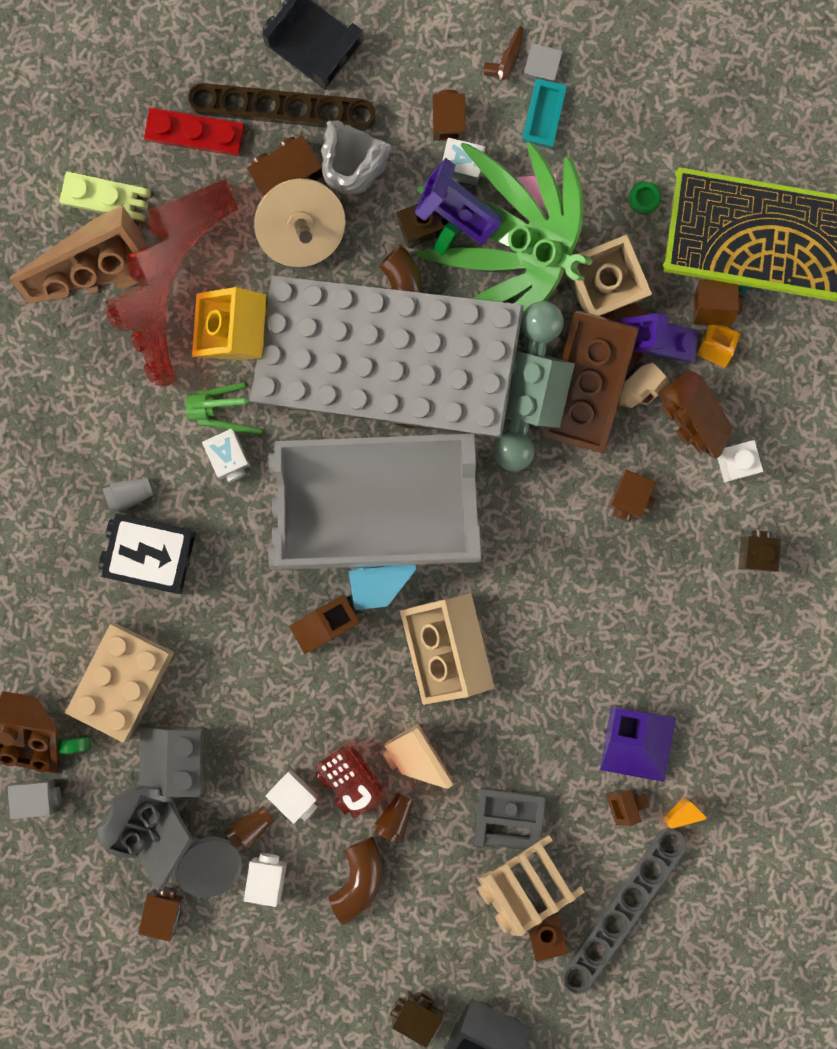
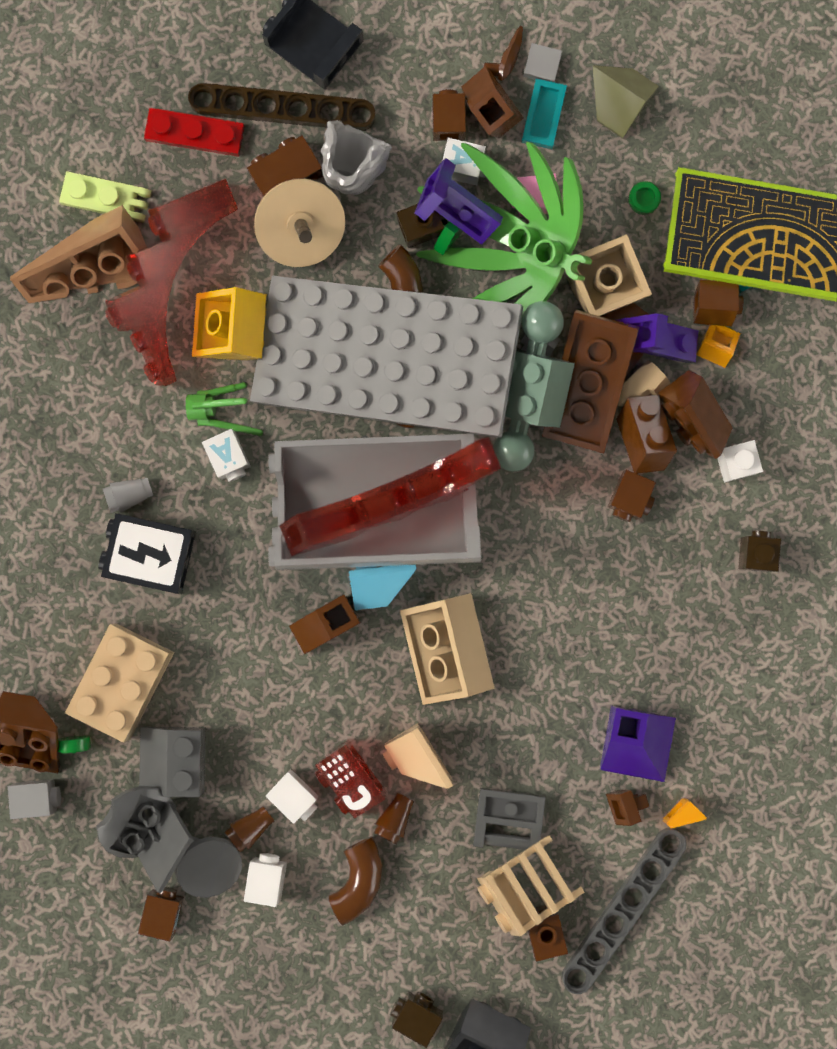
none -> clear red arch [279,437,501,557]
none -> reddish brown slope [461,66,524,138]
none -> olive slope [592,65,659,139]
none -> reddish brown brick [616,395,677,474]

